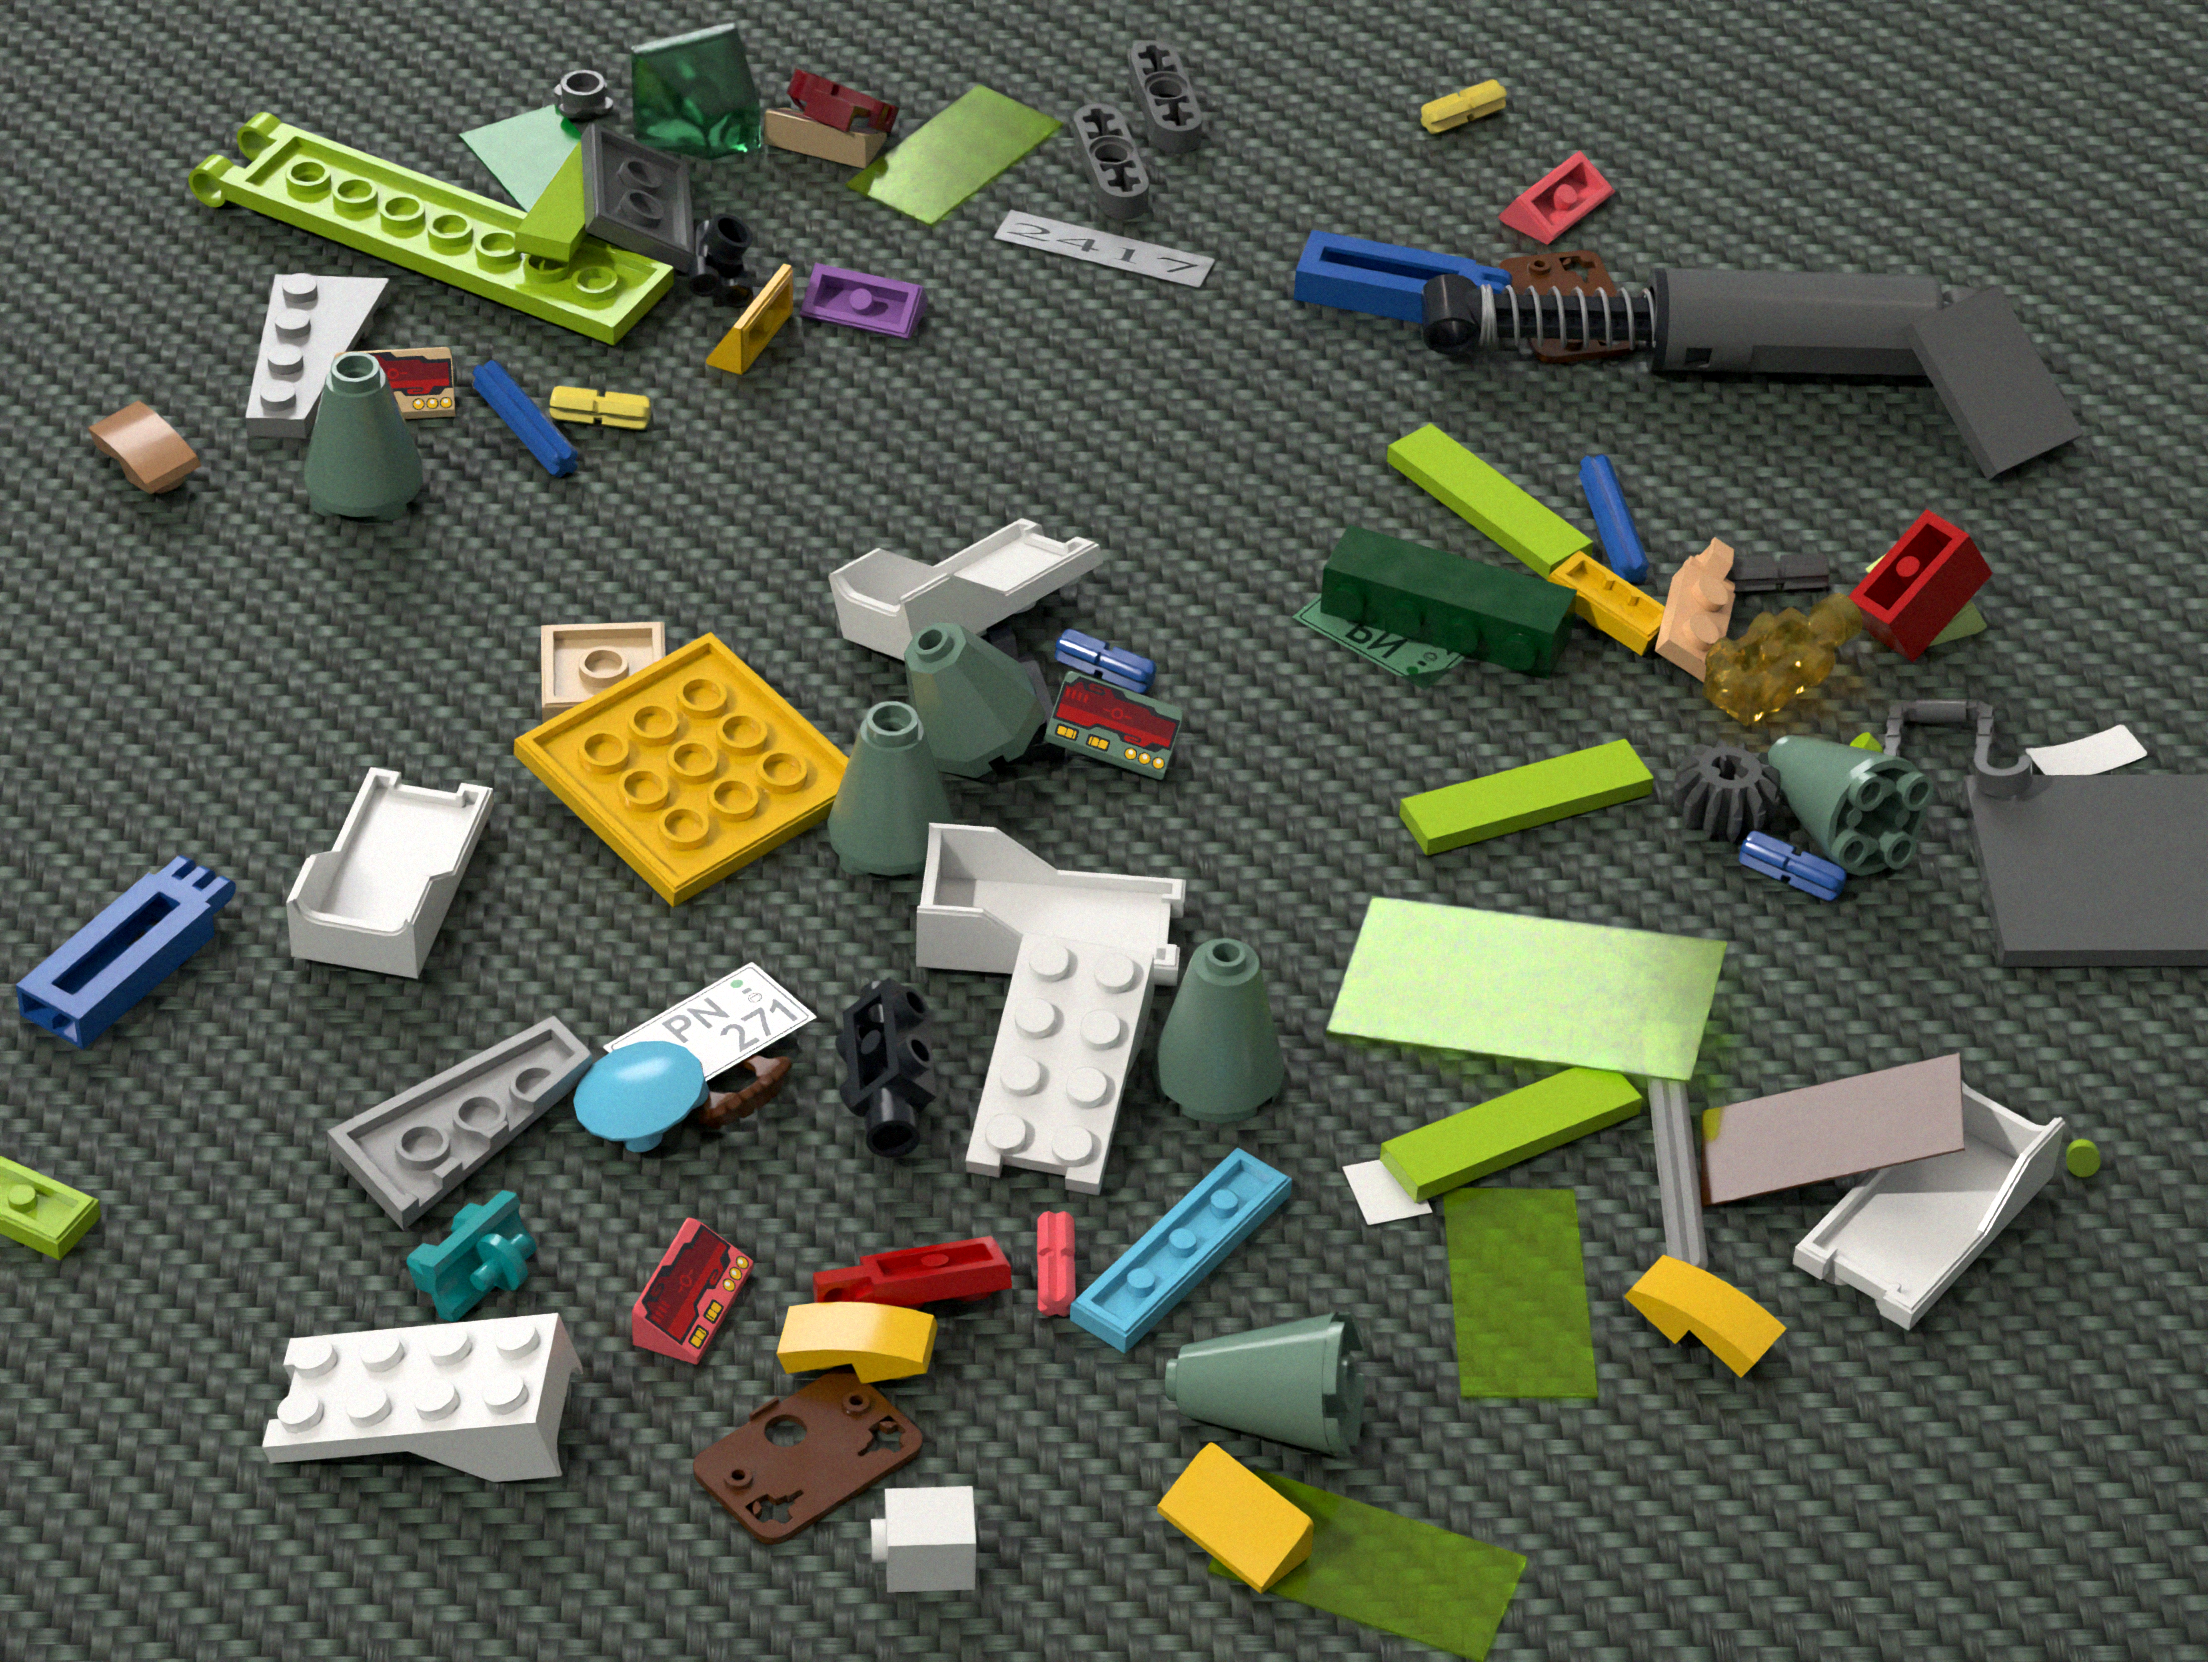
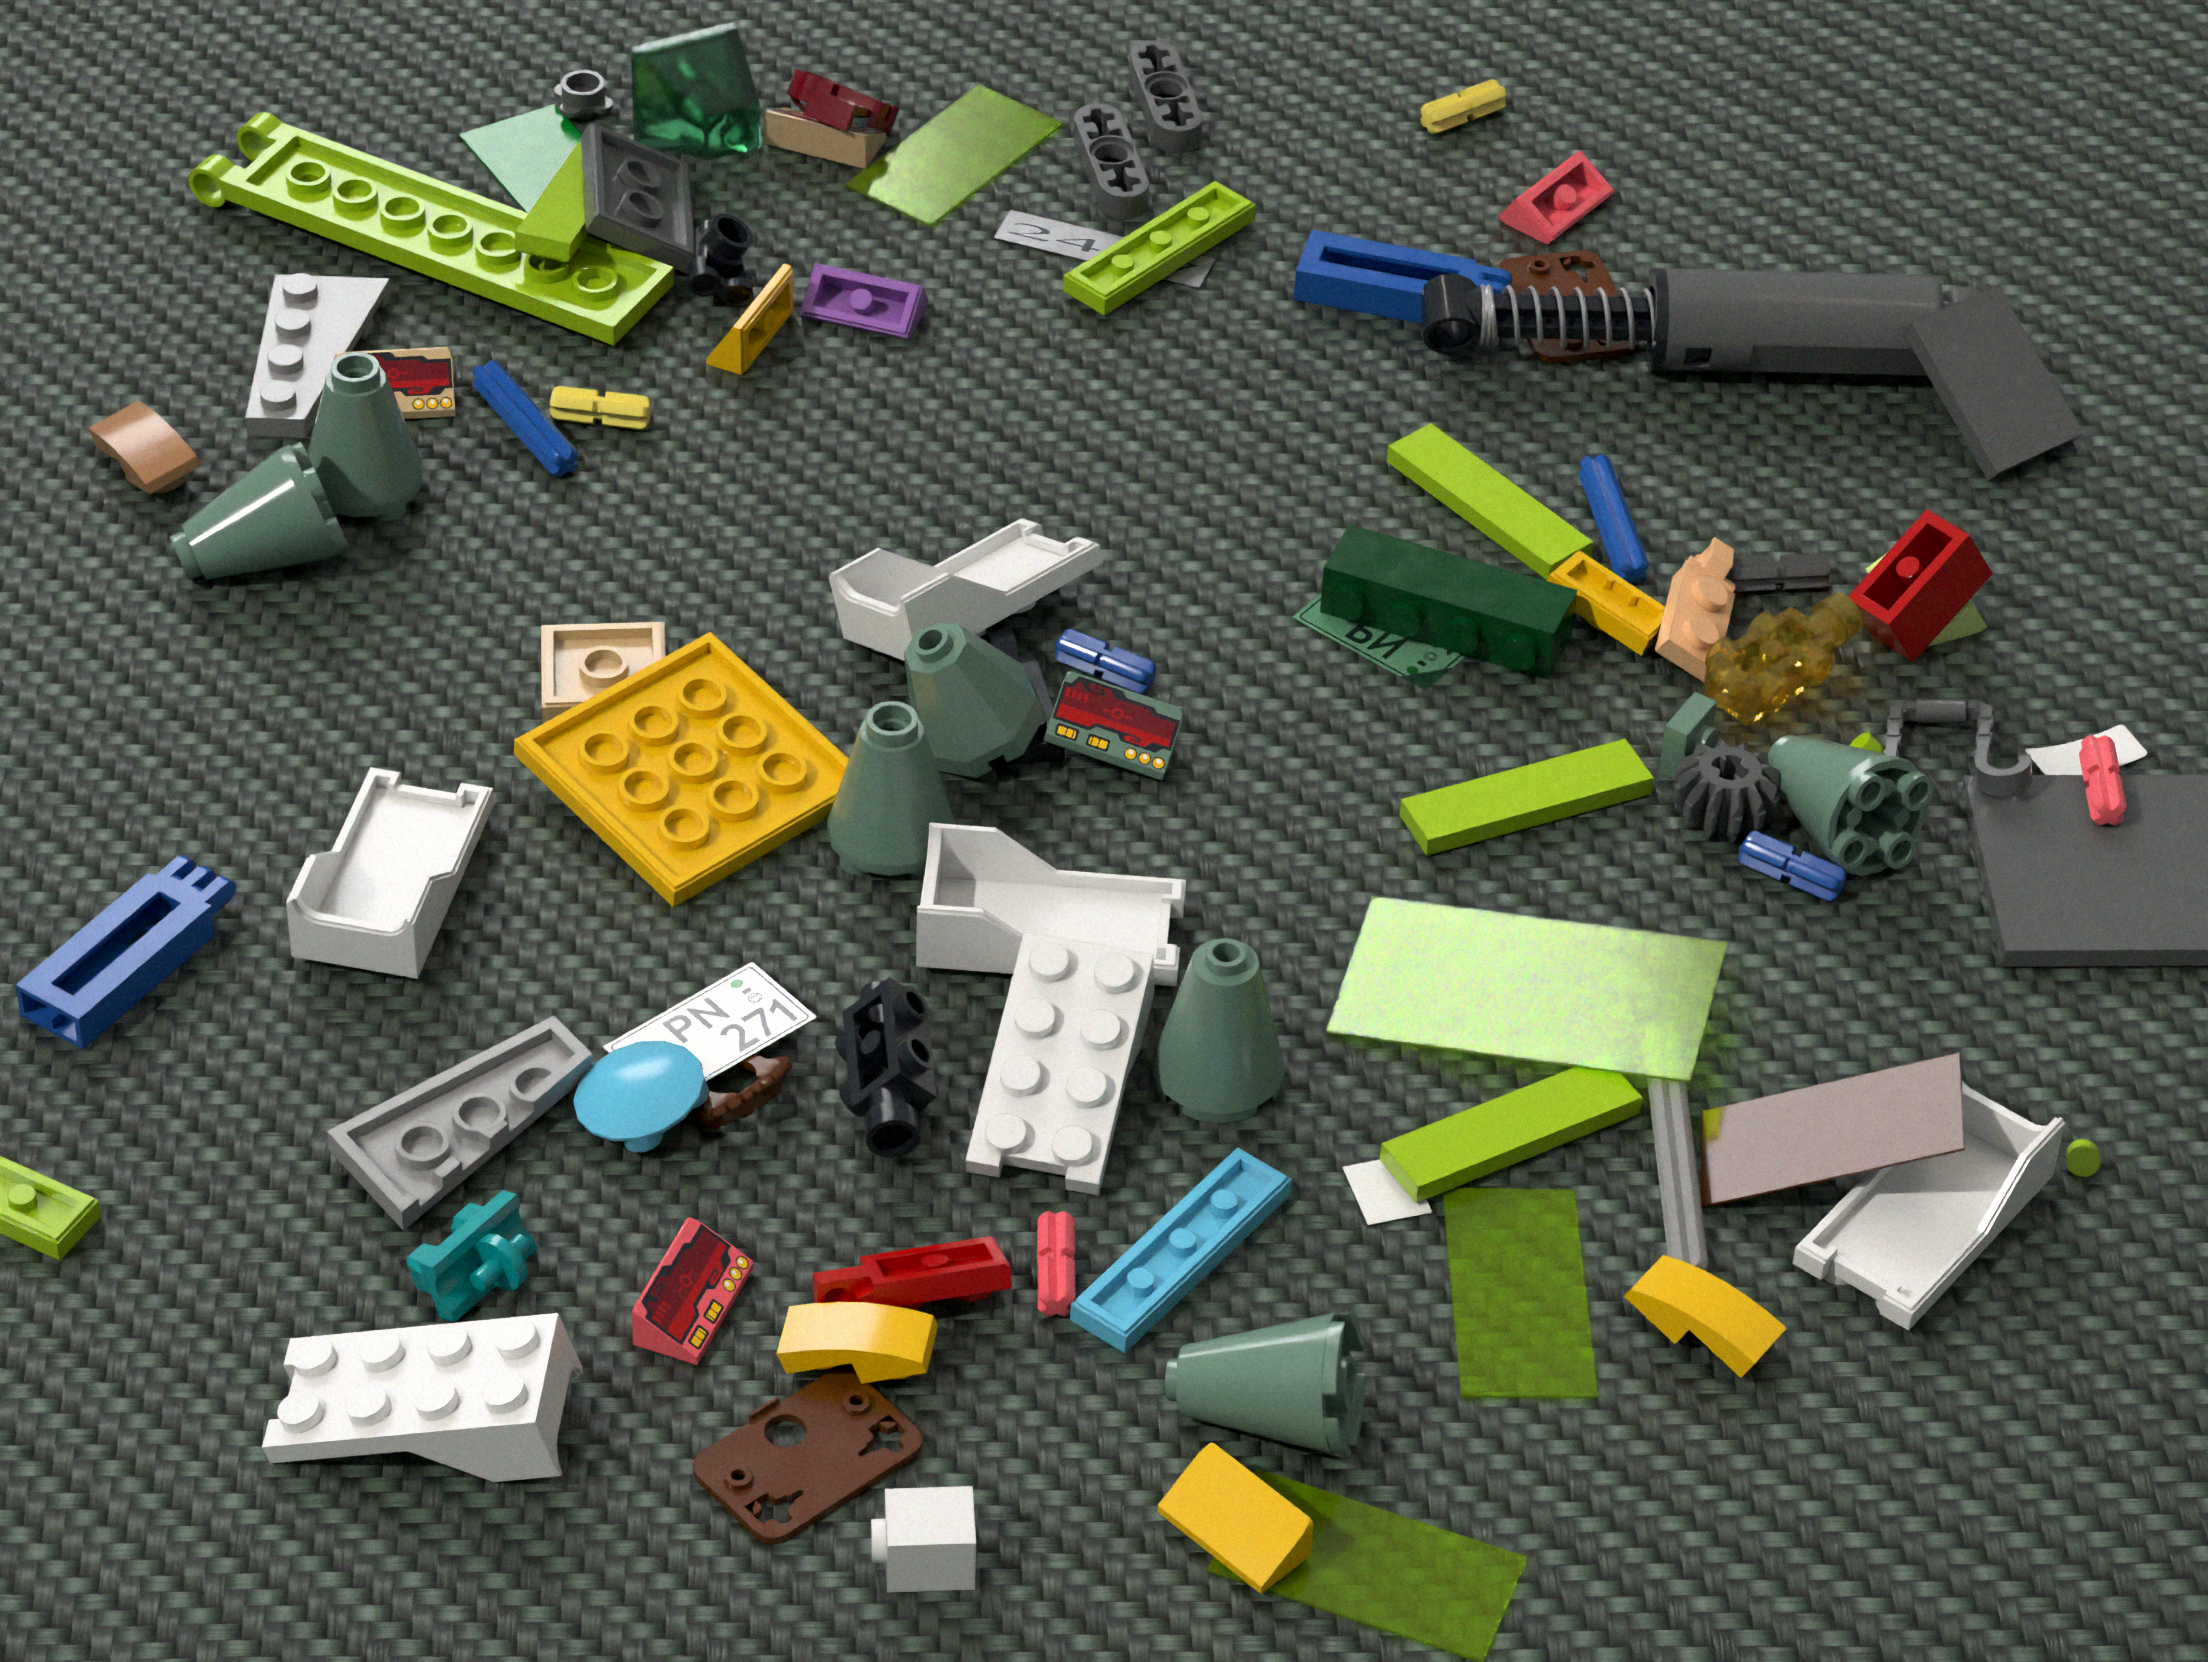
none -> sand green cone [170,442,350,580]
none -> lime tile [1063,181,1256,316]
none -> sand green plate [1659,692,1719,779]
none -> coral piece [2079,735,2127,826]

